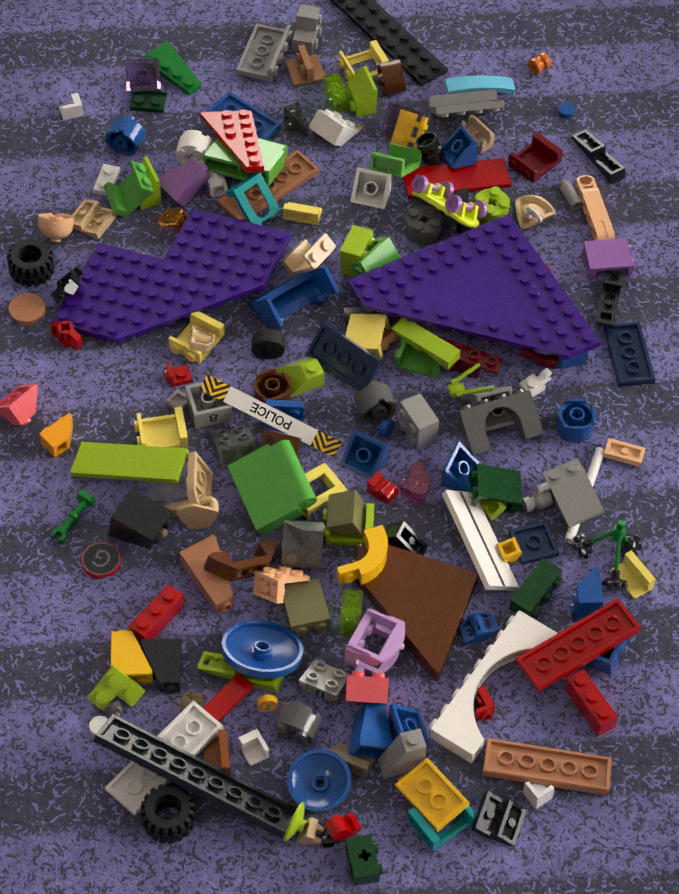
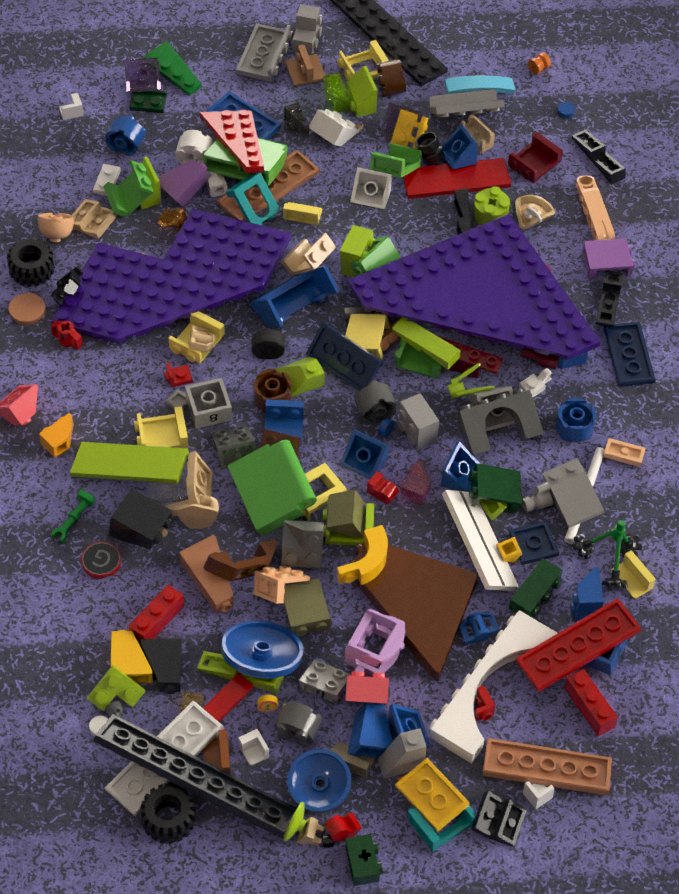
sticker [199,374,342,456] -> none
clear neon green brick [339,589,363,636] -> none
black slope [385,521,428,555] -> none
dark grey brick [406,205,442,246] -> none
piece [412,175,488,228] -> none
light grey cylinder [560,179,583,210] -> none

